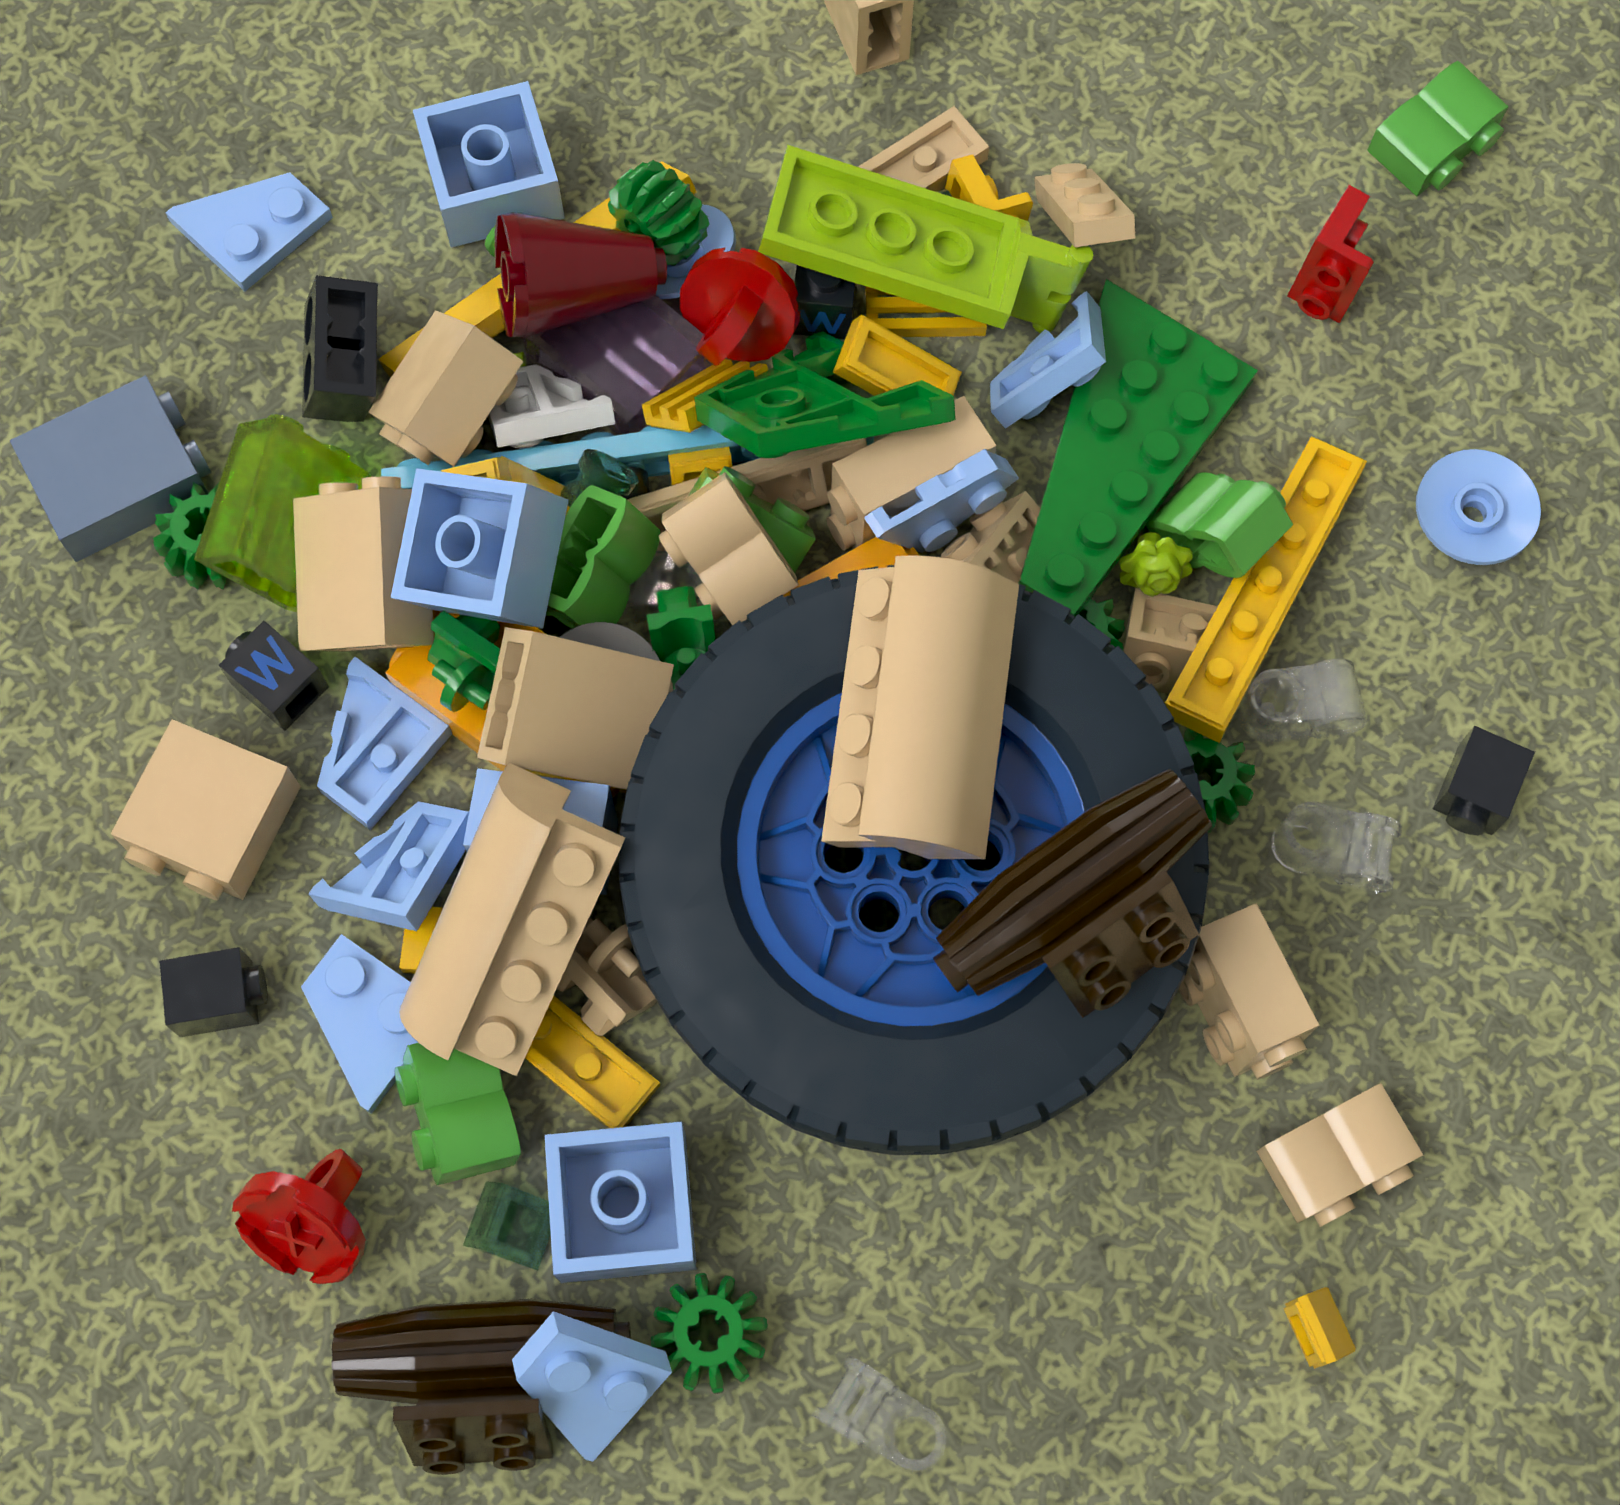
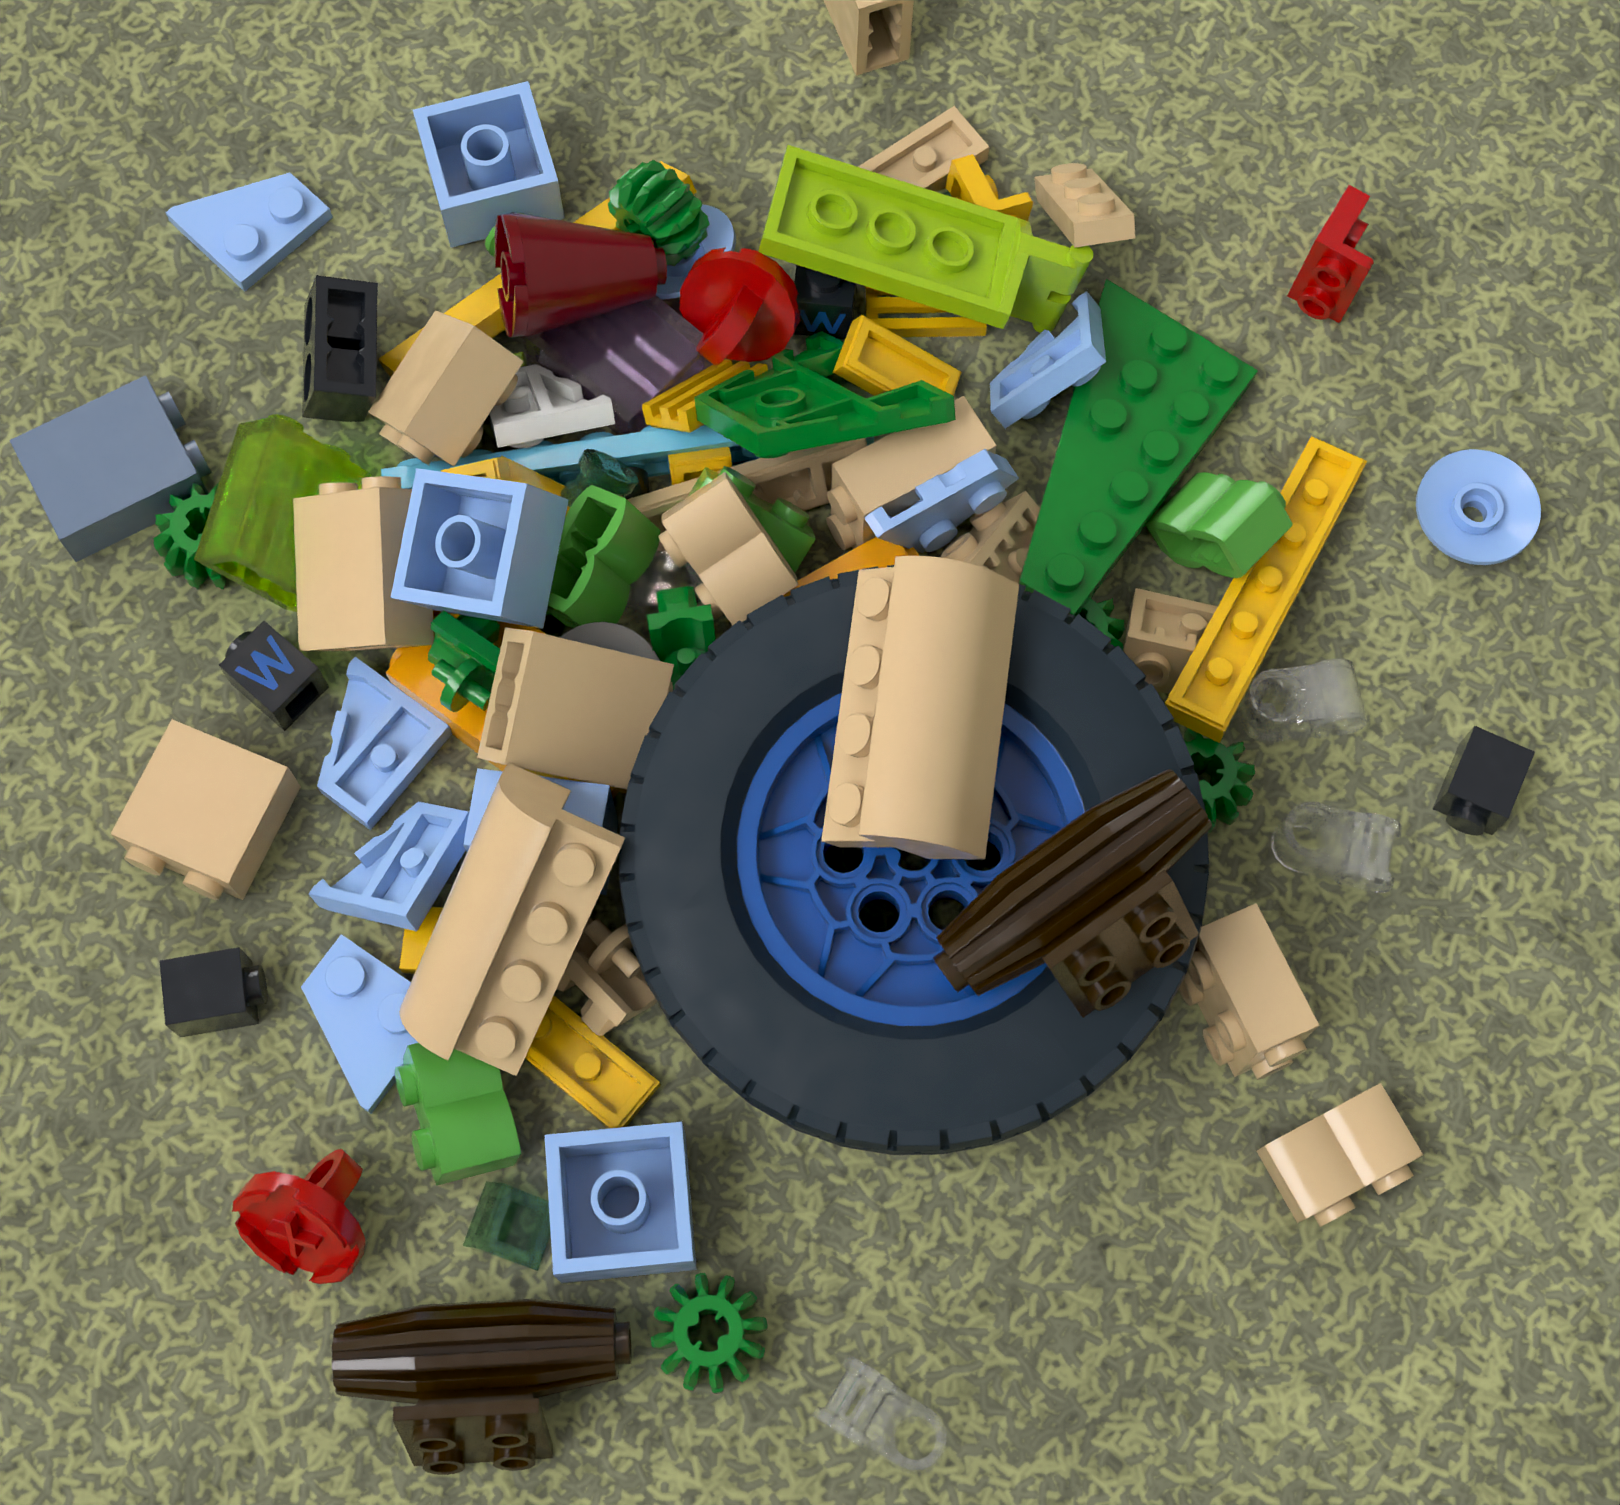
light blue wing [512,1311,672,1462] -> none
lime plant [1119,532,1193,597] -> none
yellow slope [1283,1287,1356,1369] -> none
bright green brick [1367,61,1509,197] -> none

